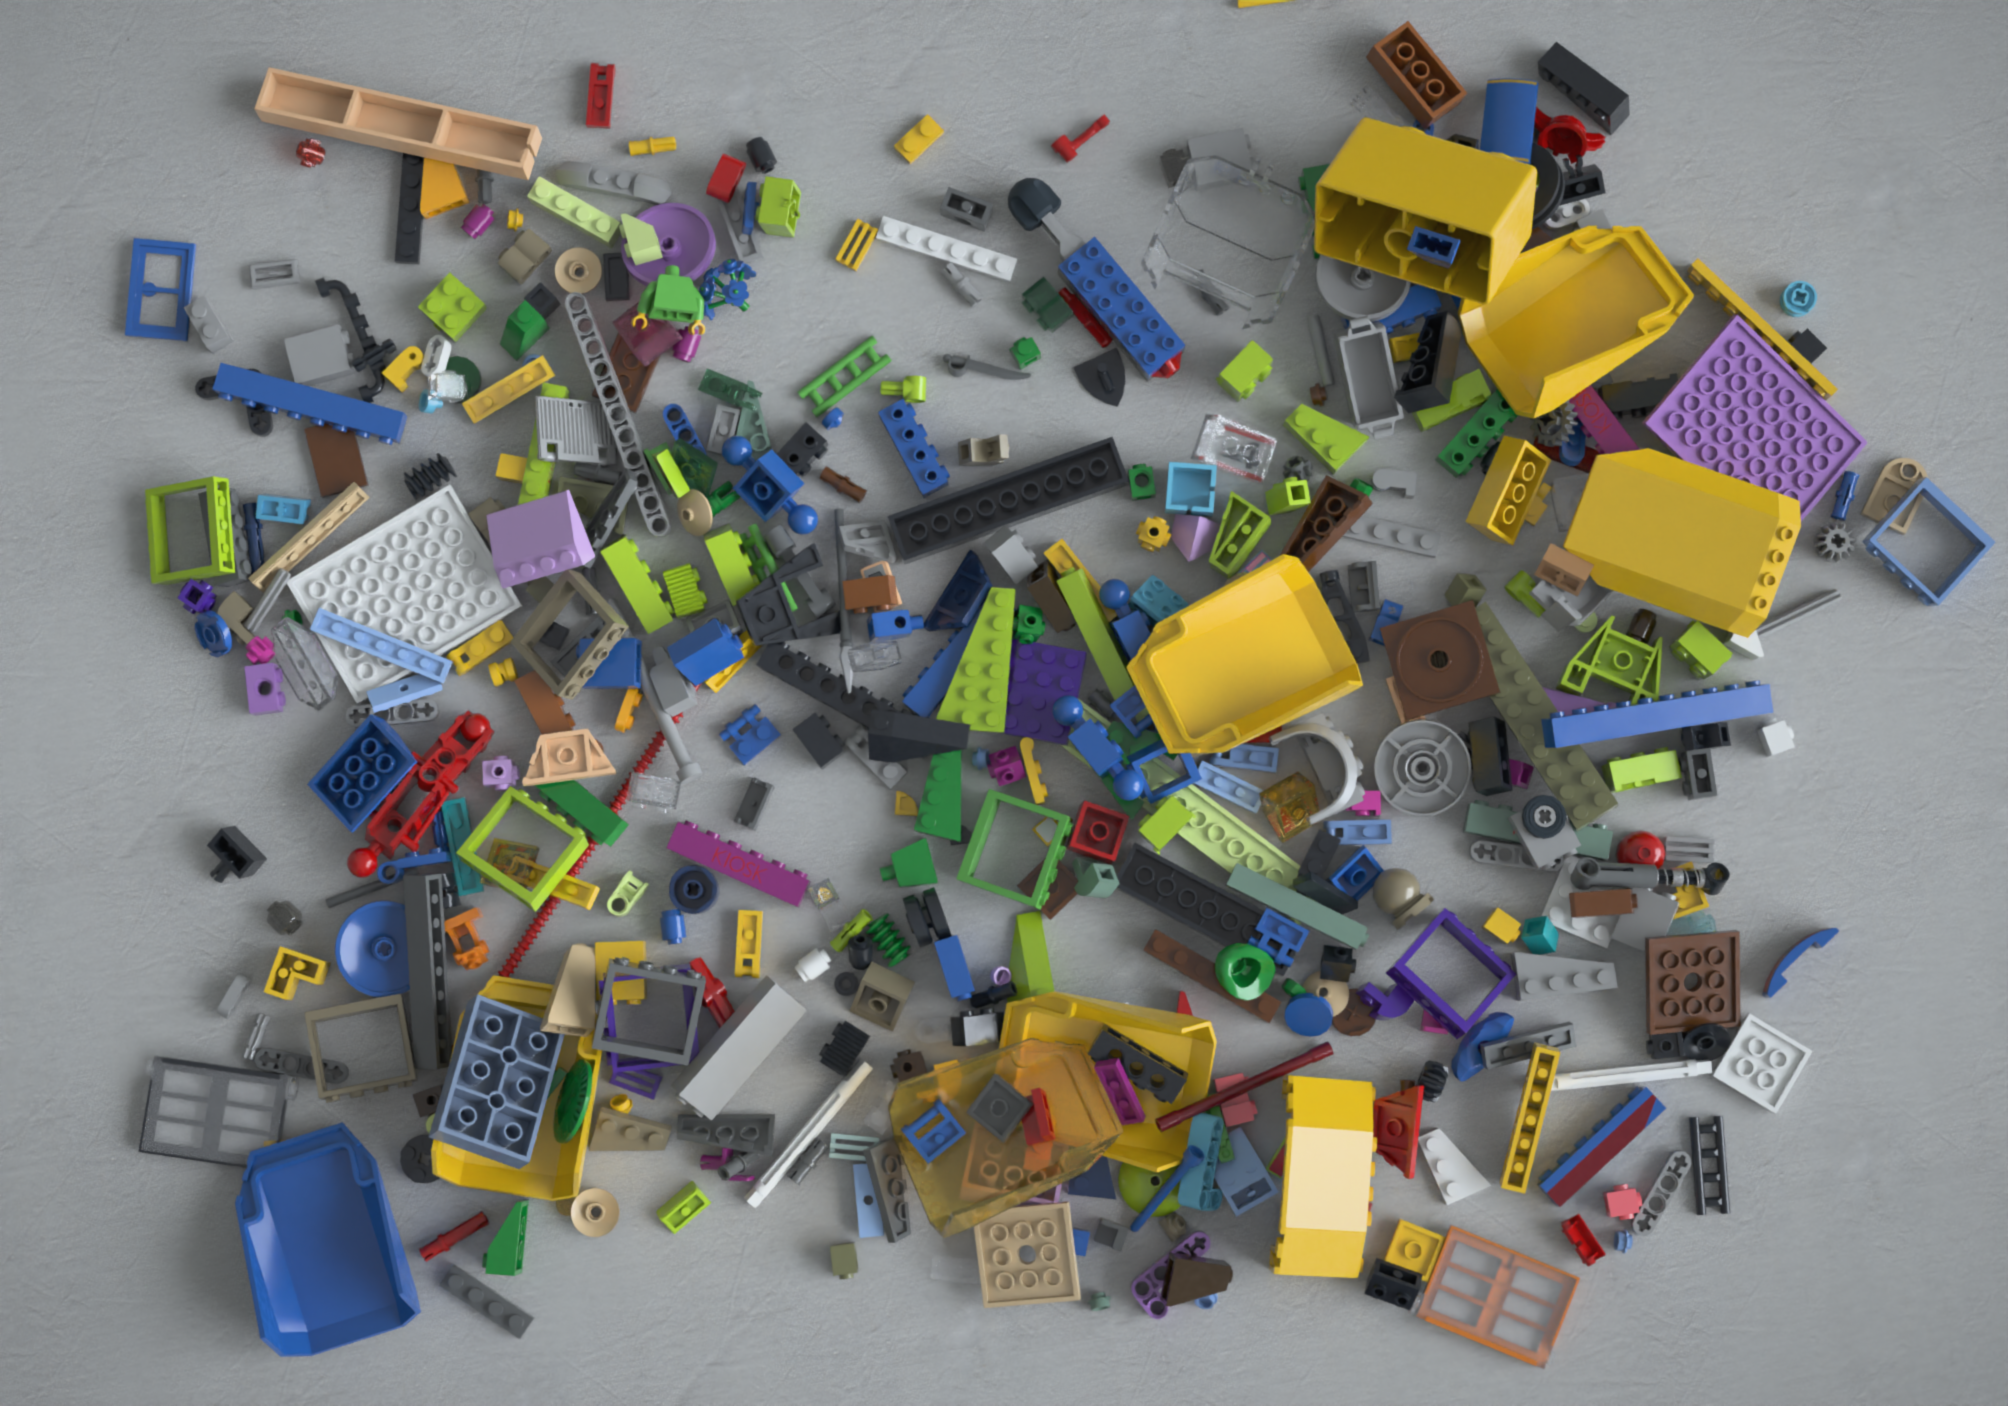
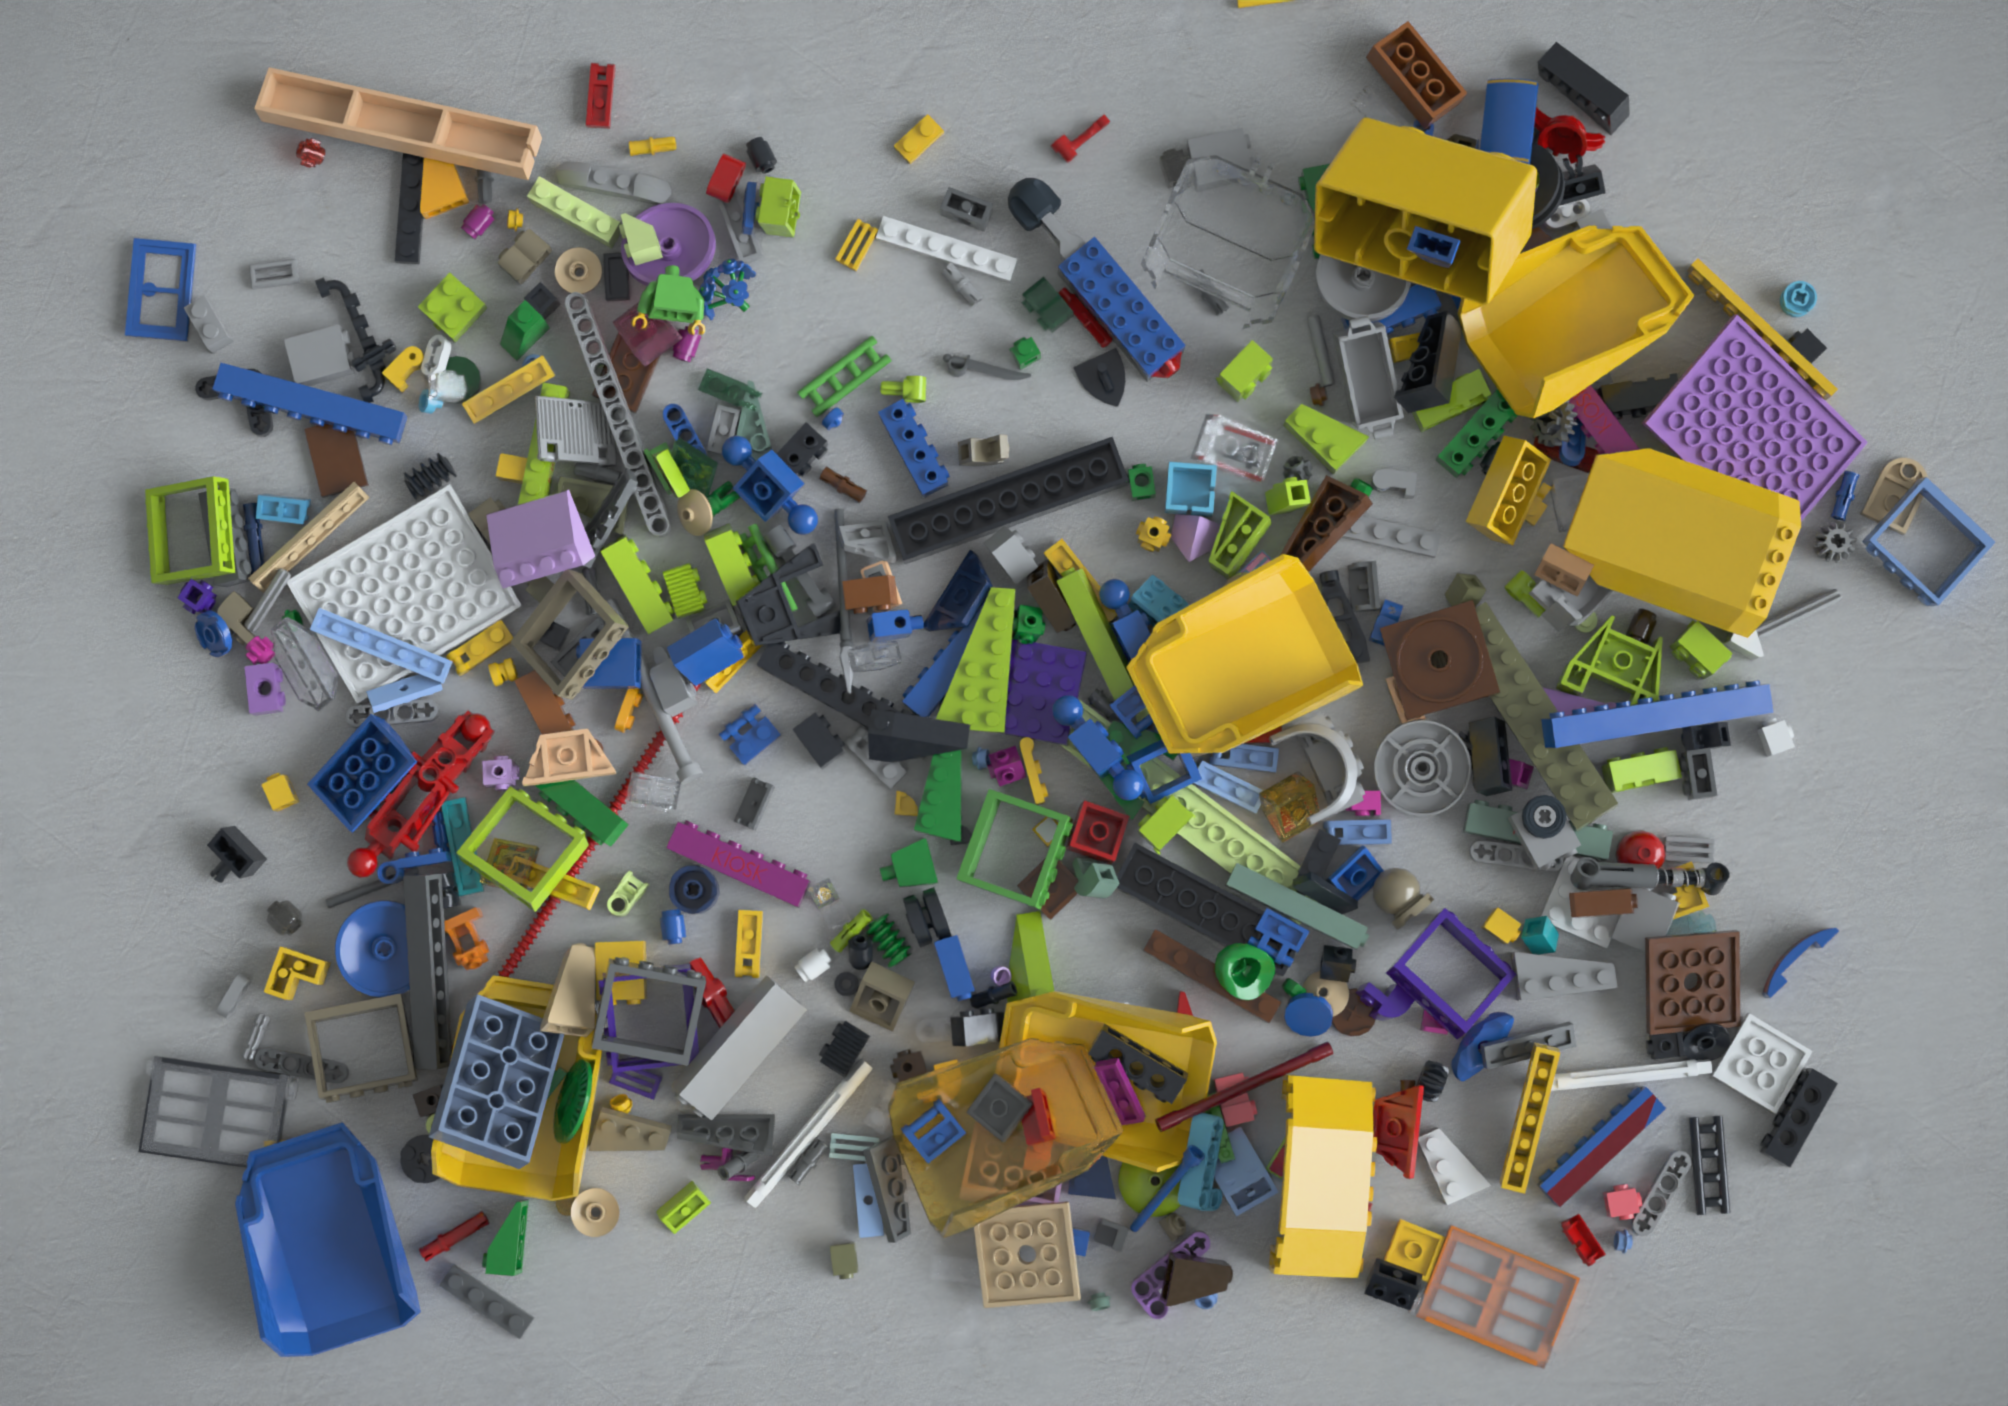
none -> yellow brick [261,773,300,812]
none -> black brick [1760,1068,1838,1168]

